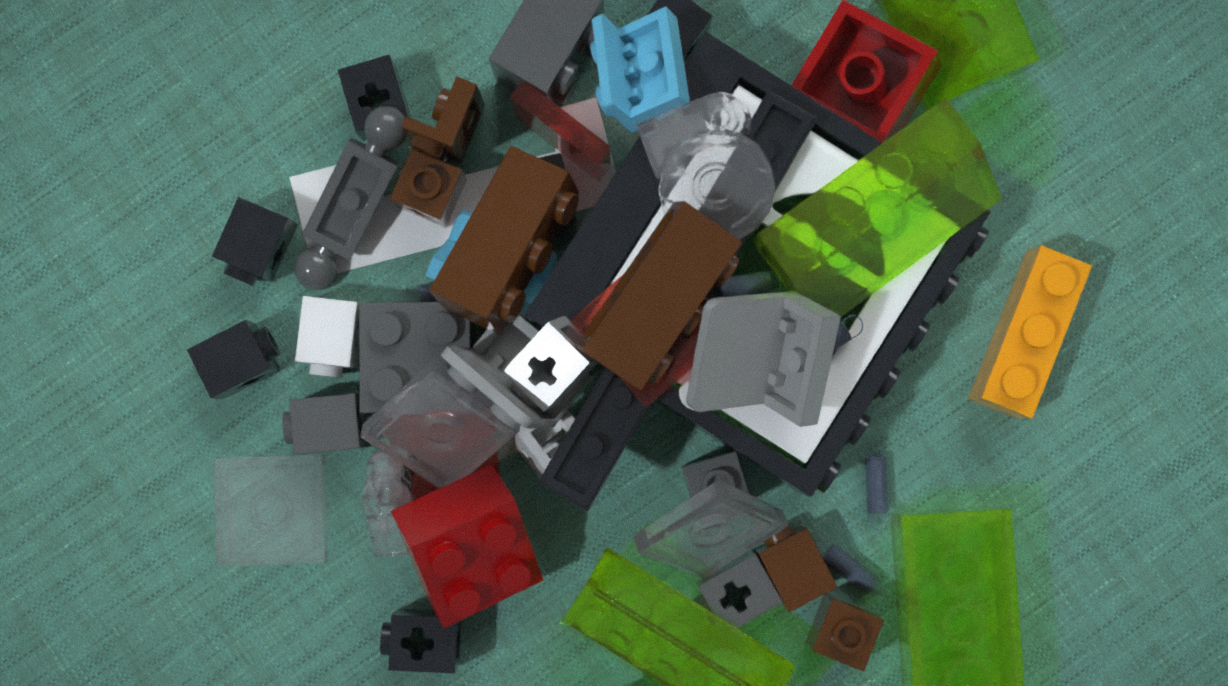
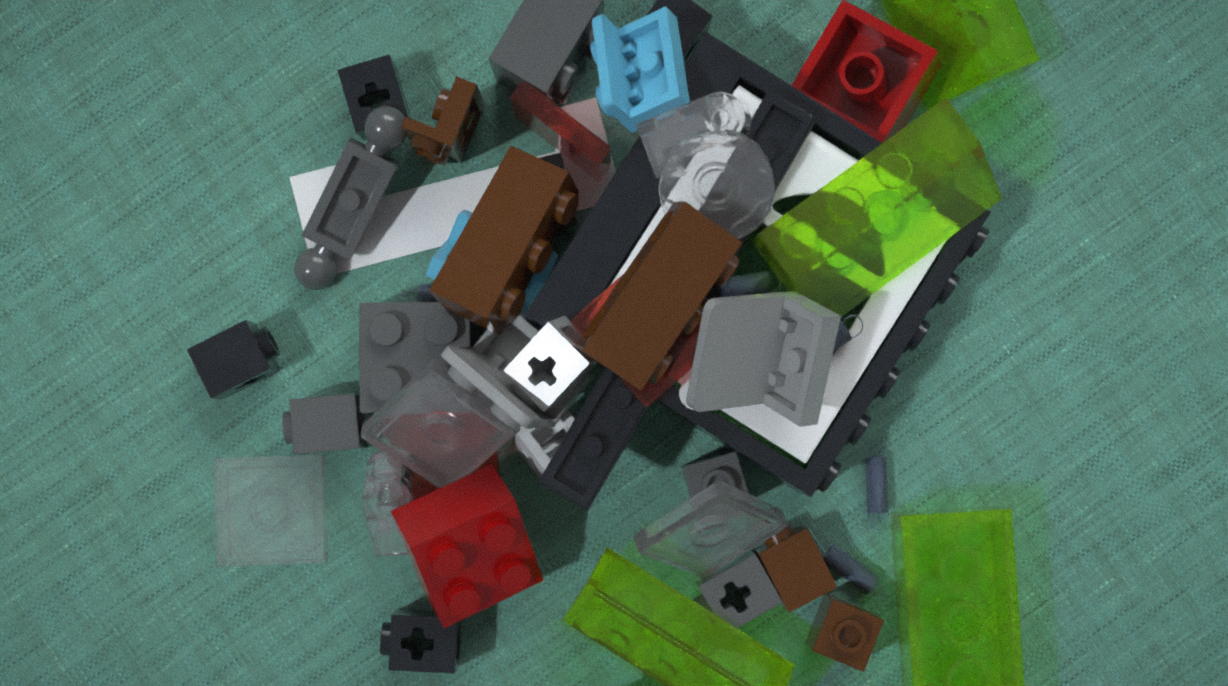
black brick [212,197,298,286] -> none
white brick [295,296,359,378] -> none
reddish brown brick [390,149,467,228] -> none
light orange brick [968,245,1092,419] -> none

